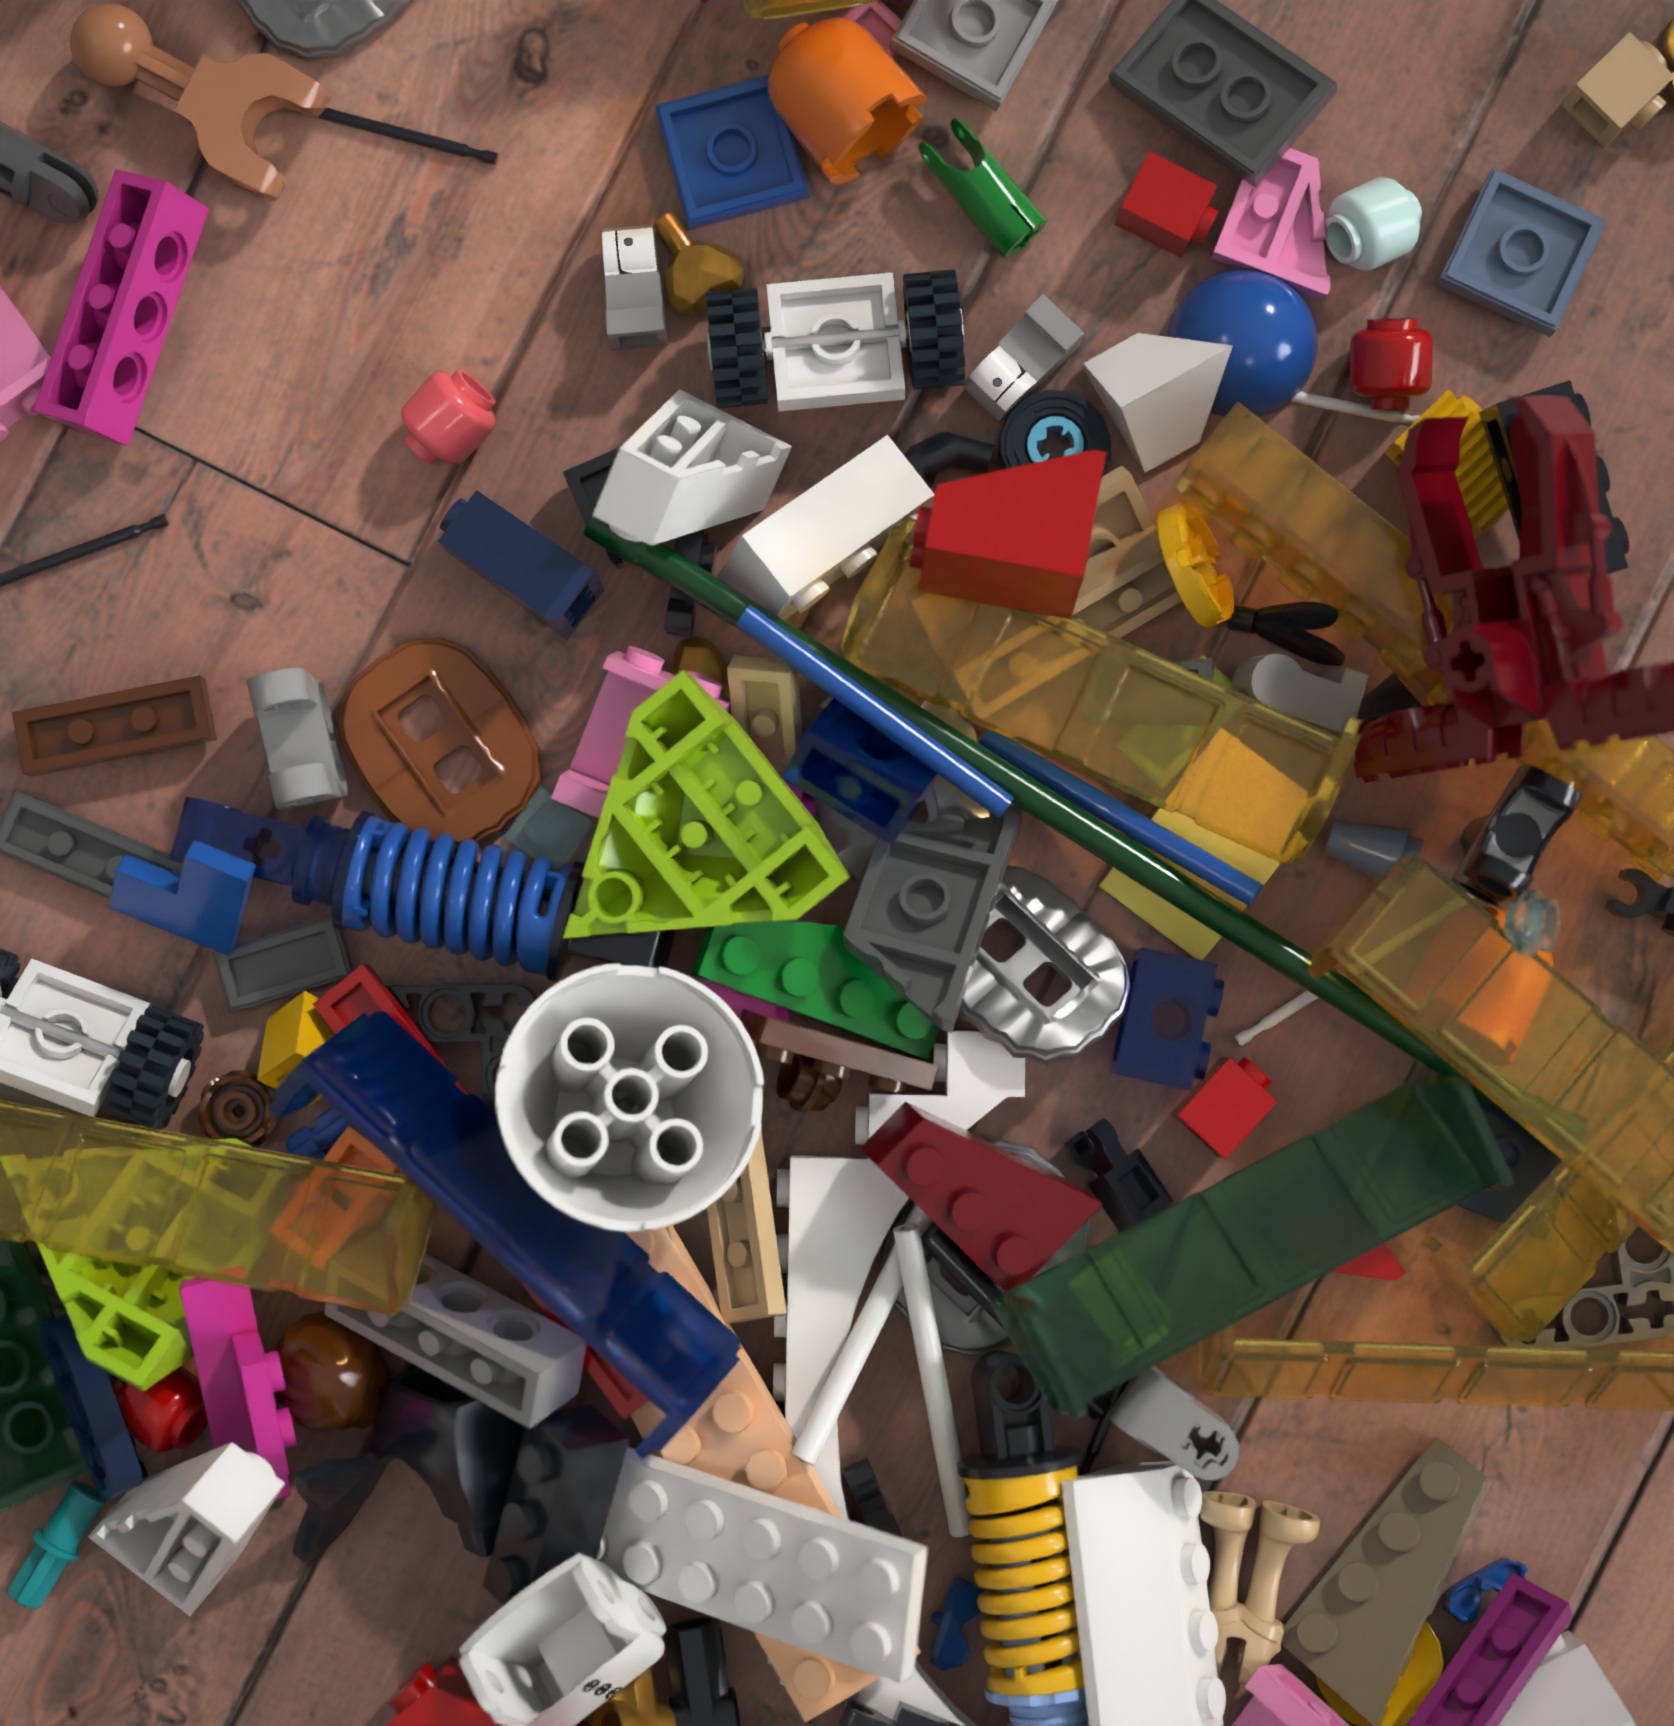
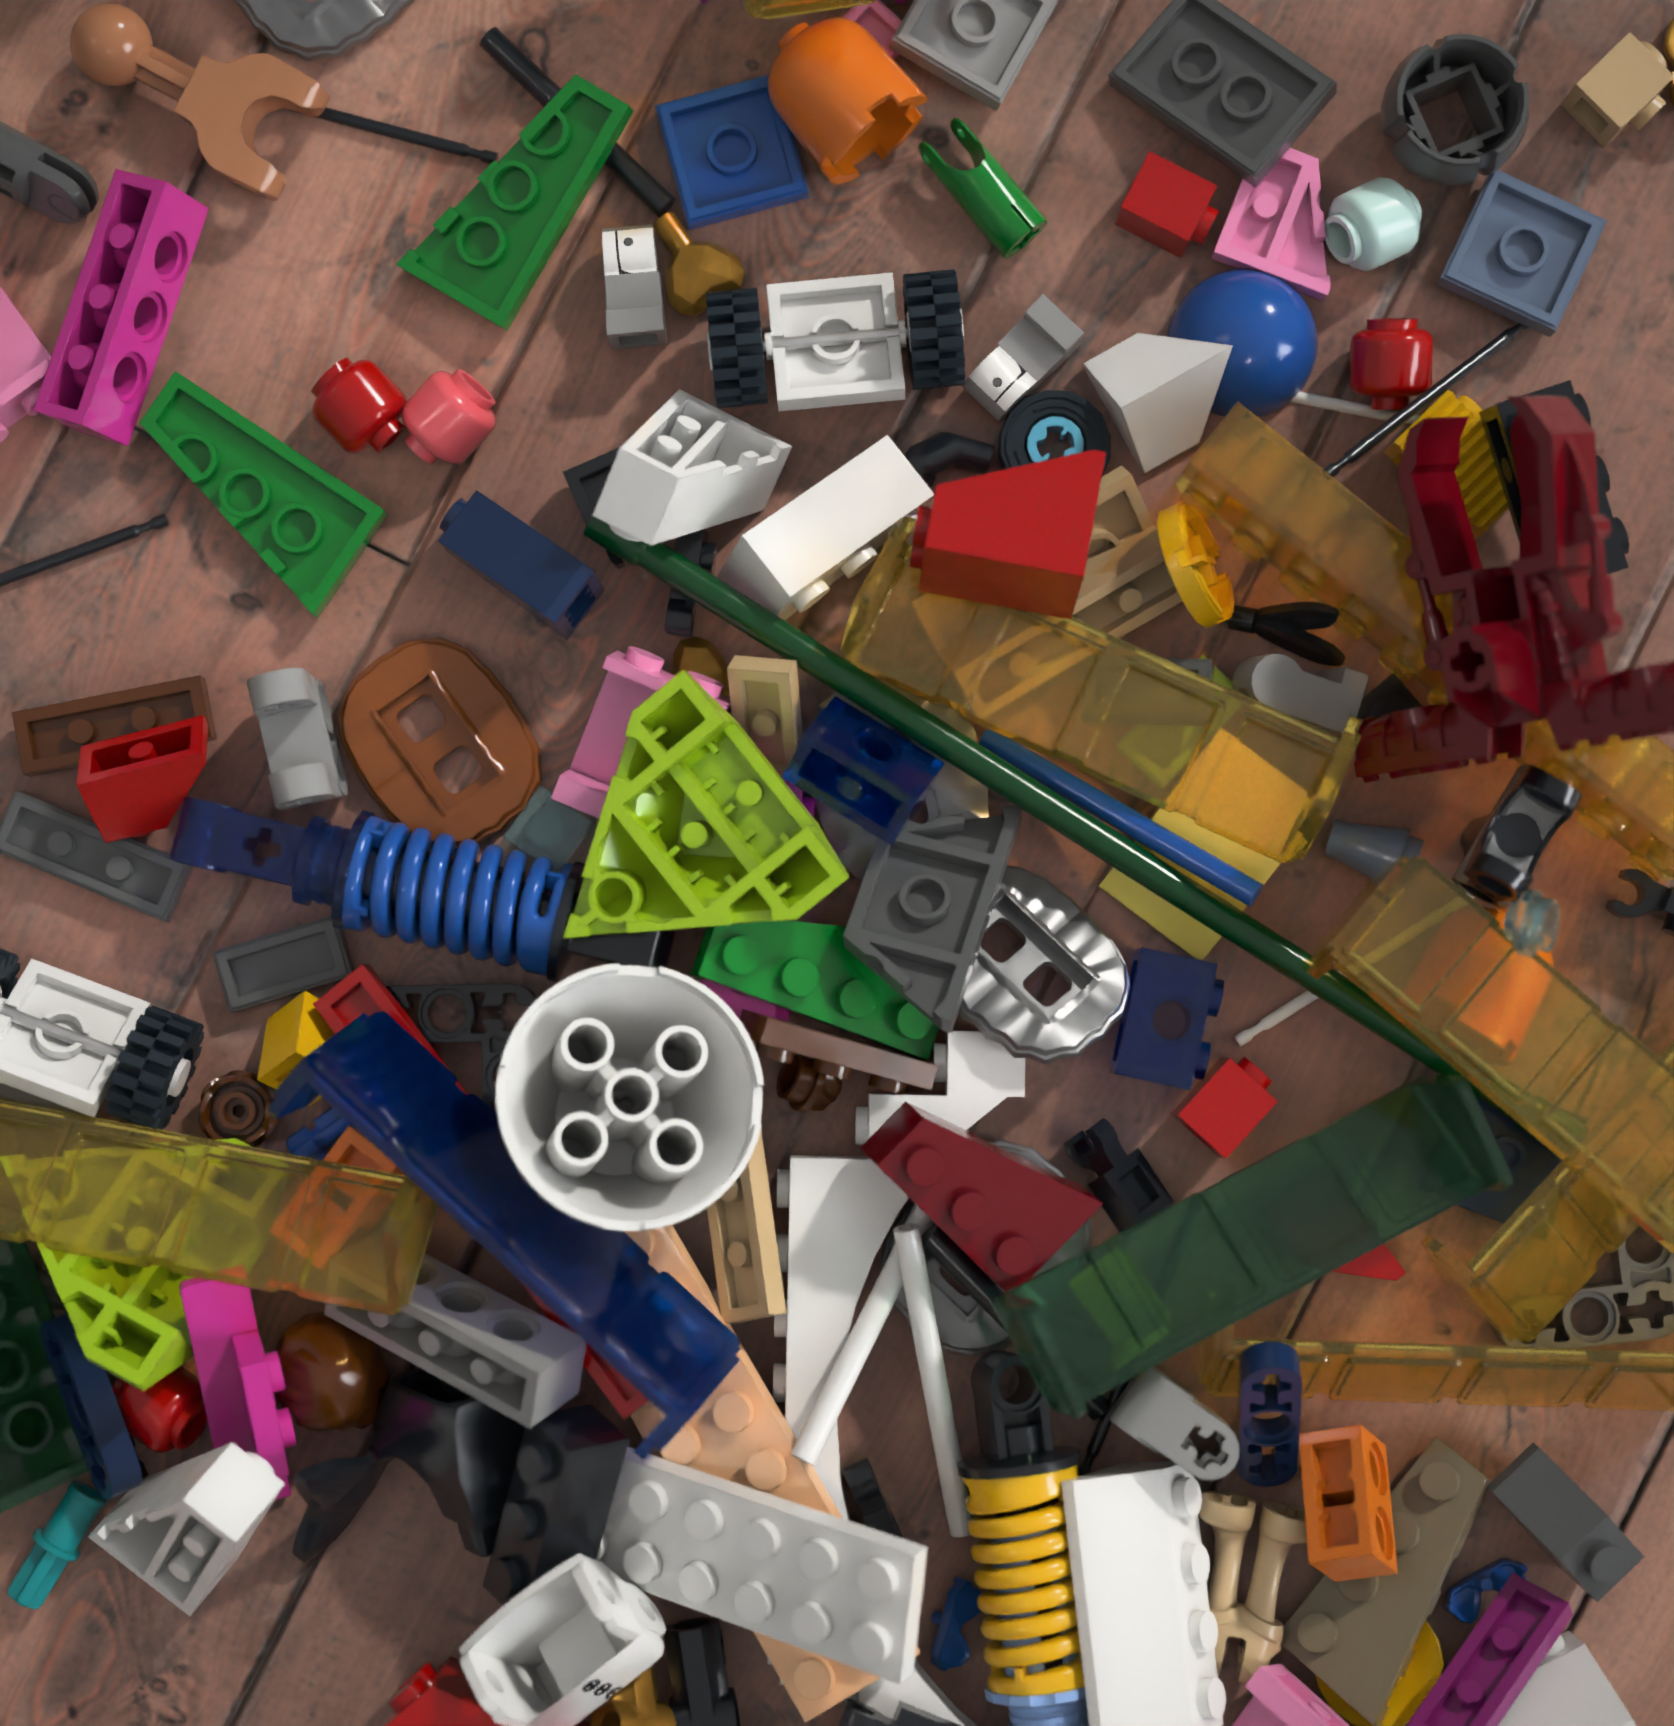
blue tile [109,840,256,956] -> none
blue piece [735,605,1014,818] -> none
none -> red slope [76,715,208,843]
none -> green wing [139,371,388,619]
none -> red head [311,358,407,453]
none -> green wing [396,74,634,331]
none -> black bar [480,27,676,217]
none -> dark blue beam [1236,1341,1302,1487]
none -> orange brick [1299,1424,1398,1582]
none -> black piece [1321,323,1529,481]
none -> dark grey piece [1381,34,1529,185]
none -> dark grey slope [1487,1442,1644,1602]

